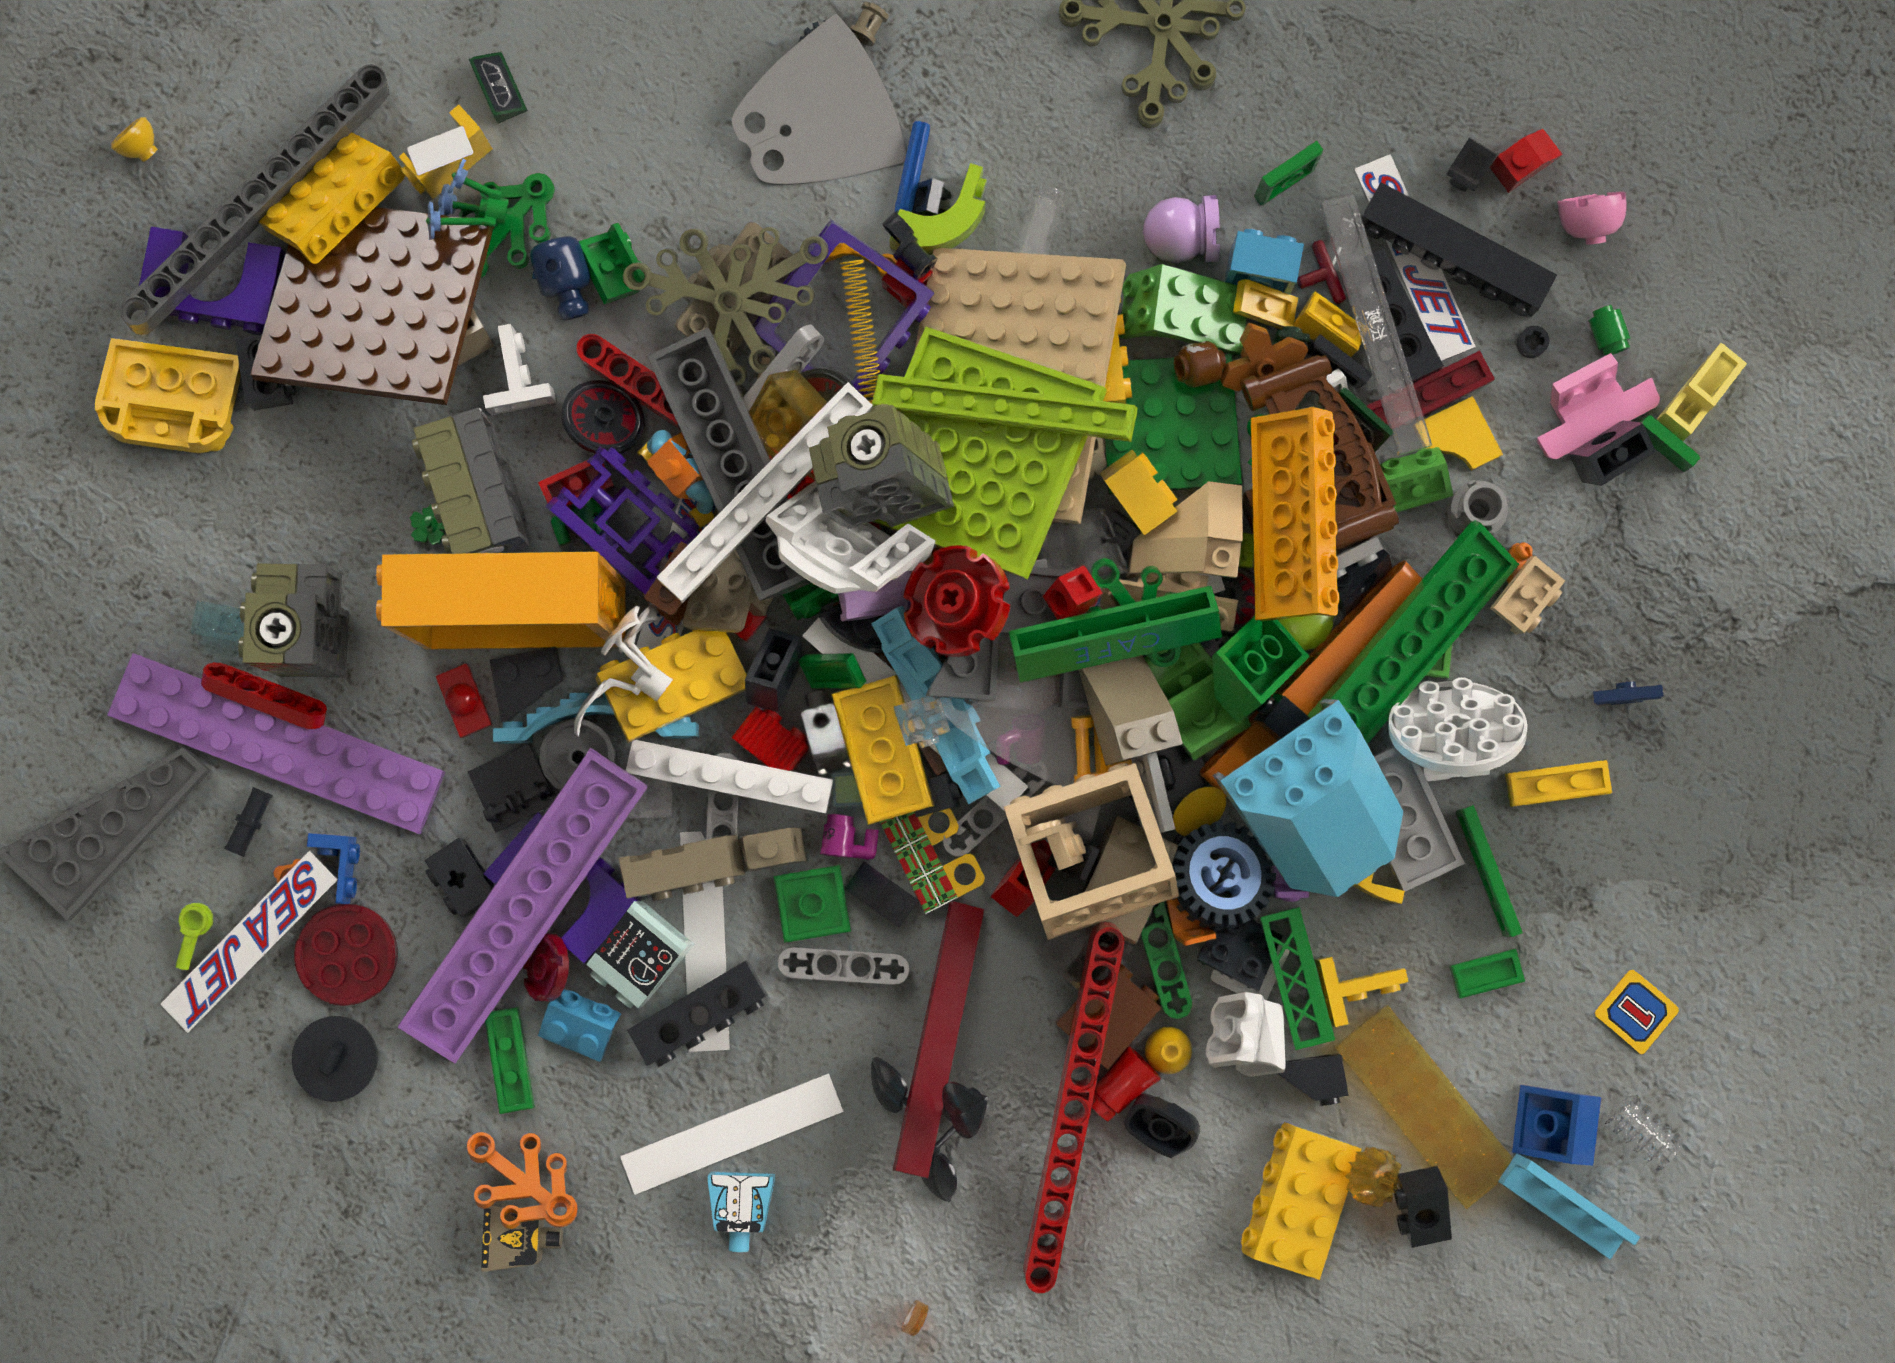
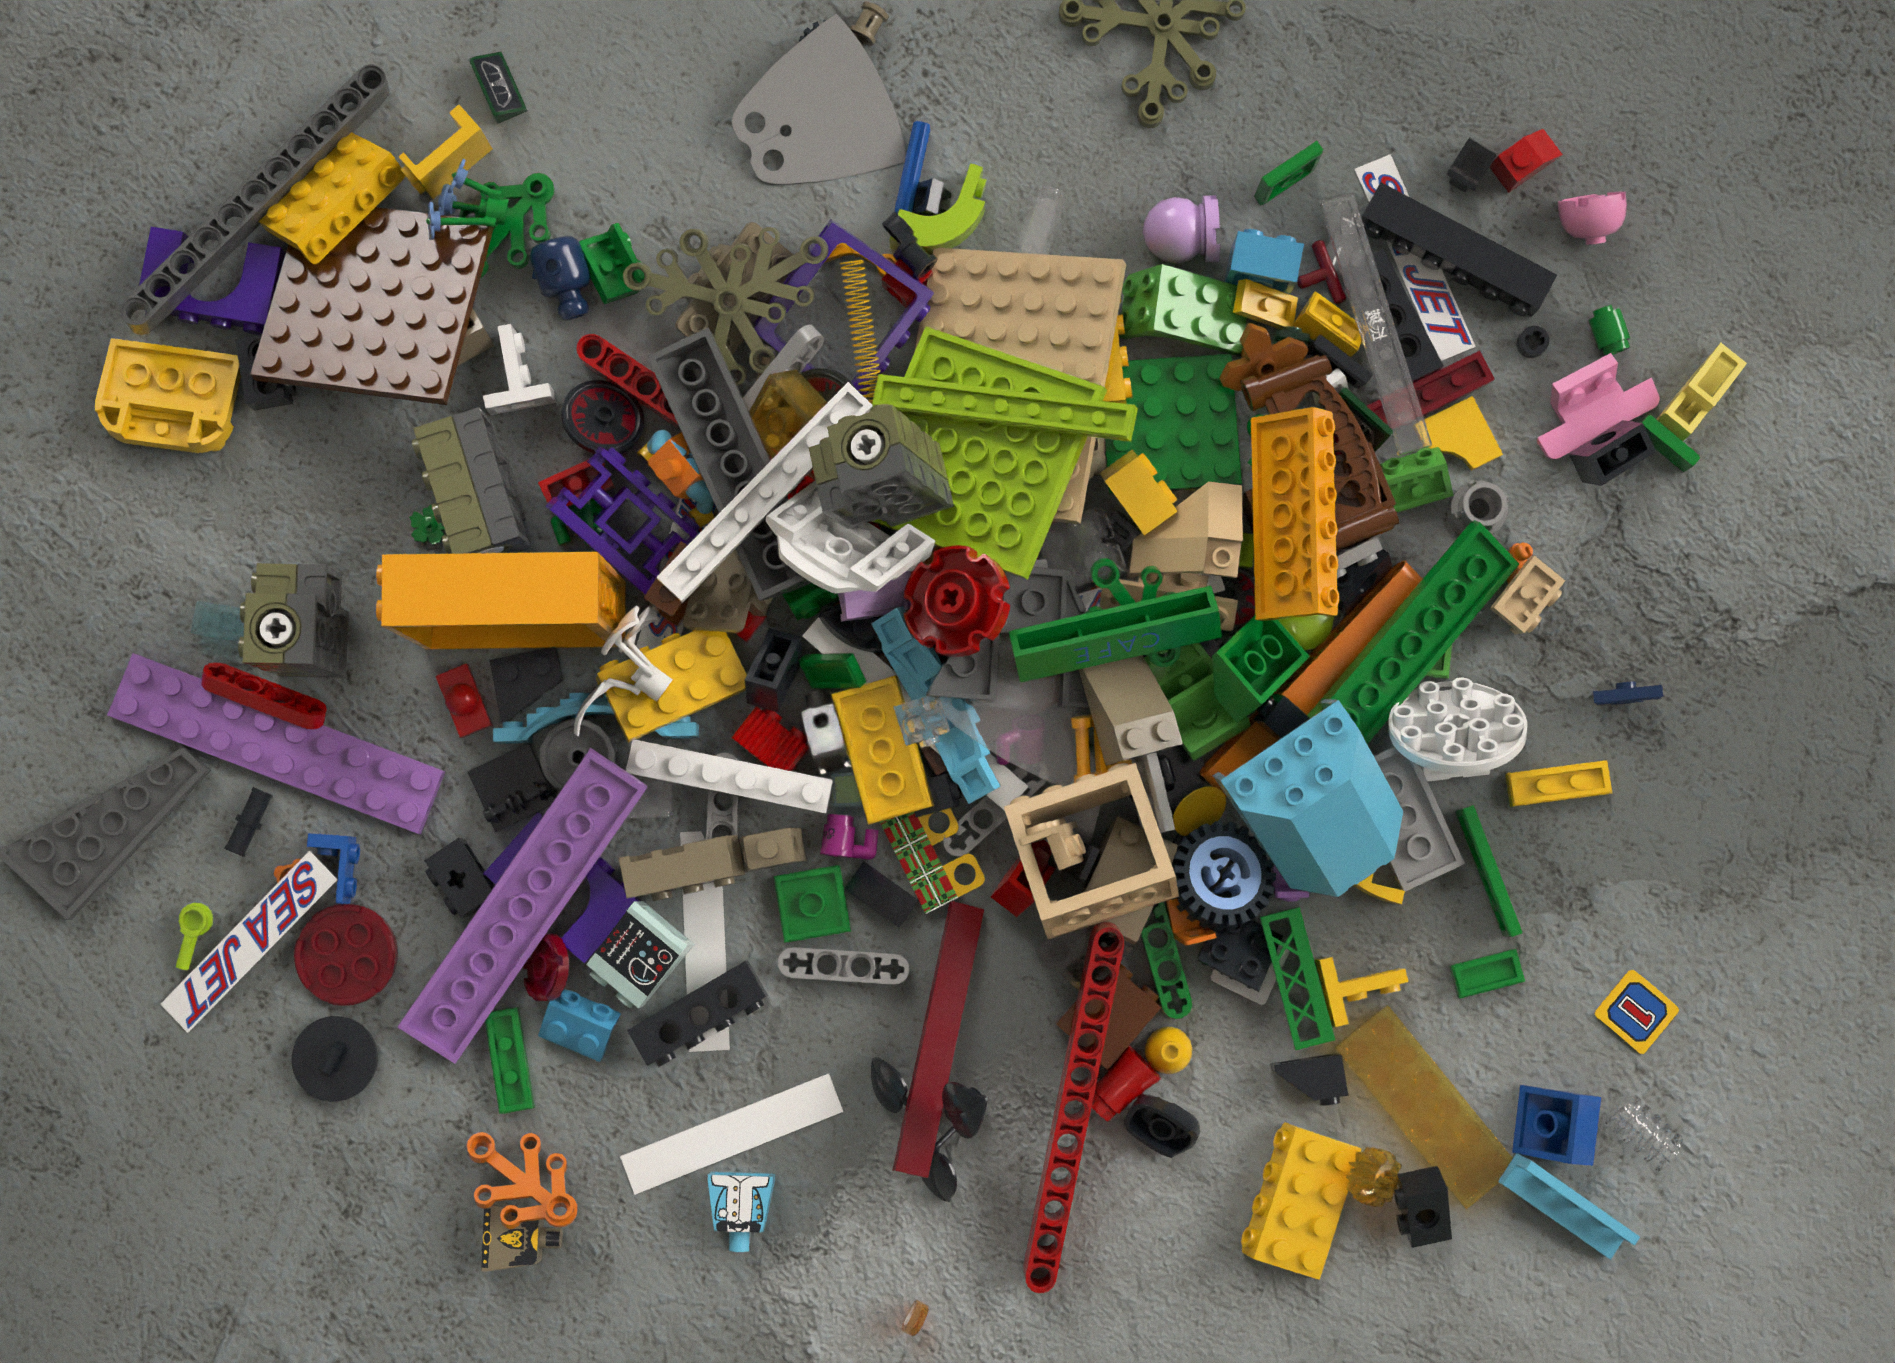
yellow brick [111,117,158,162] -> none
white sticker [407,126,473,175] -> none
red brick [1042,565,1103,620] -> none
reddish brown head [1174,341,1226,388] -> none
white piece [1206,992,1285,1077] -> none

